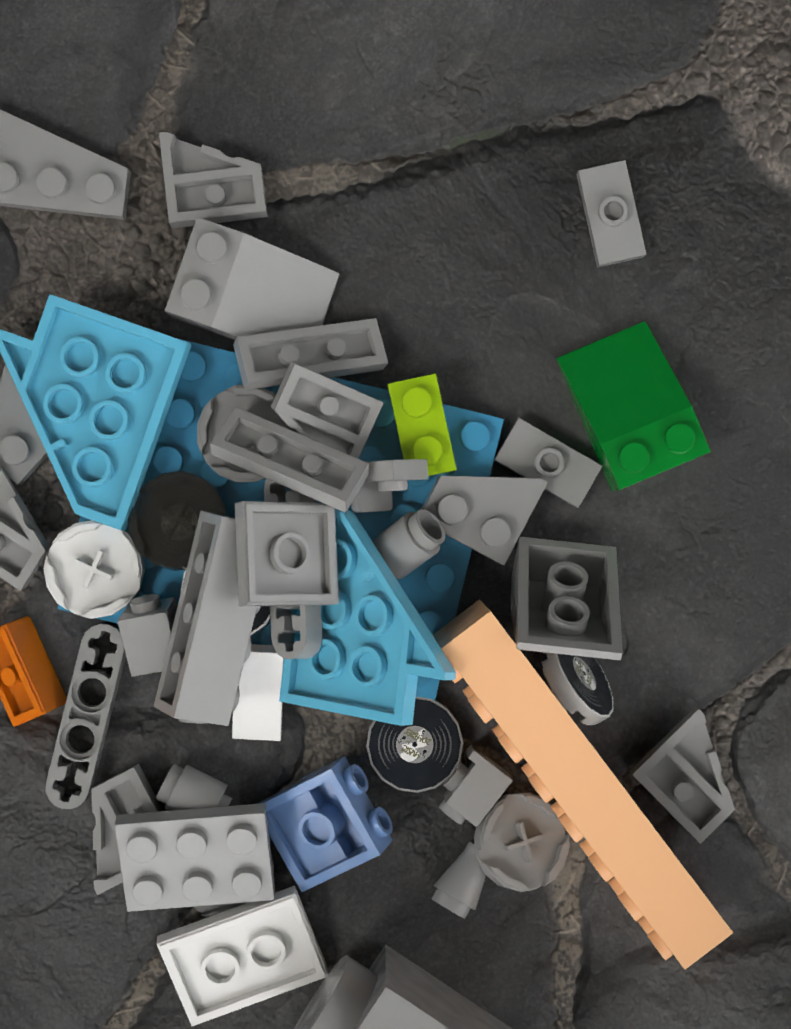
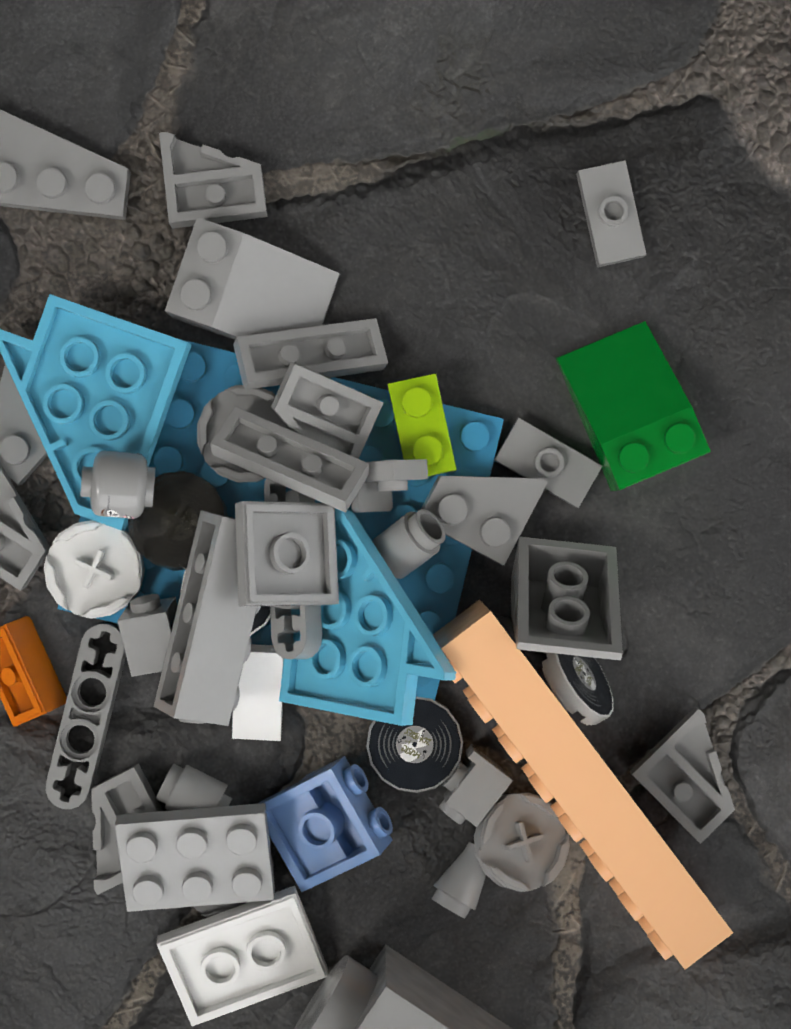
none -> light grey head [80,450,155,519]

